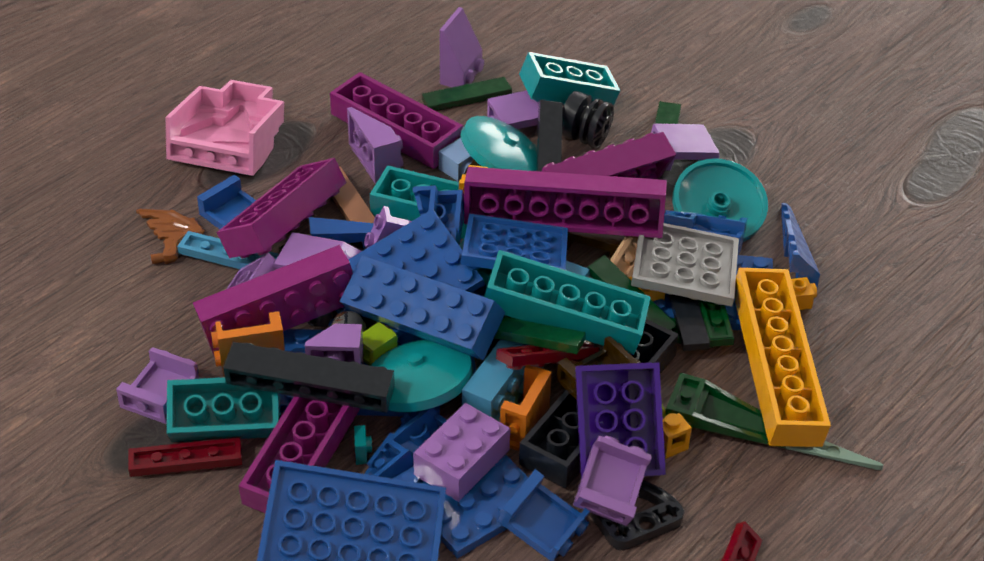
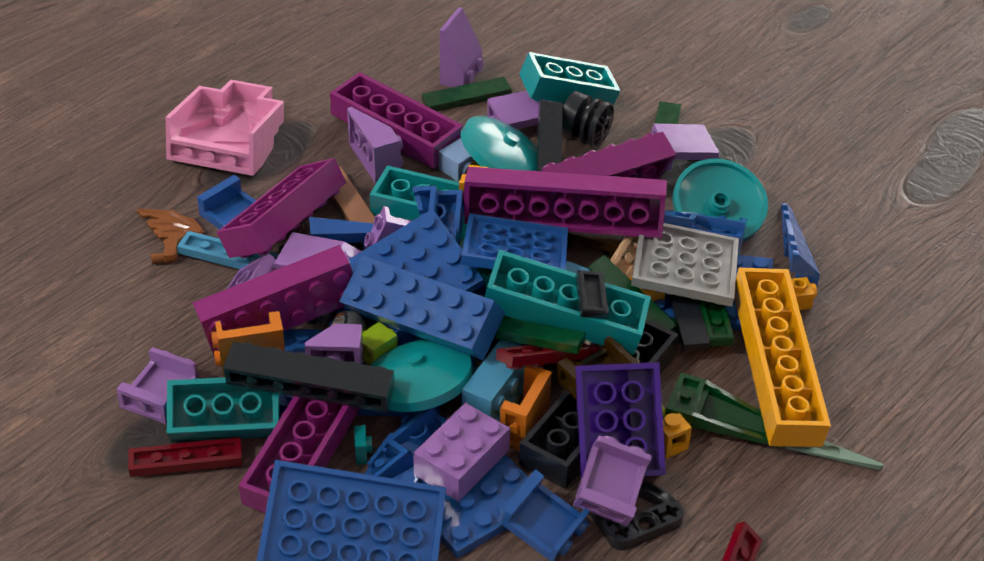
none -> black tile [575,270,609,319]

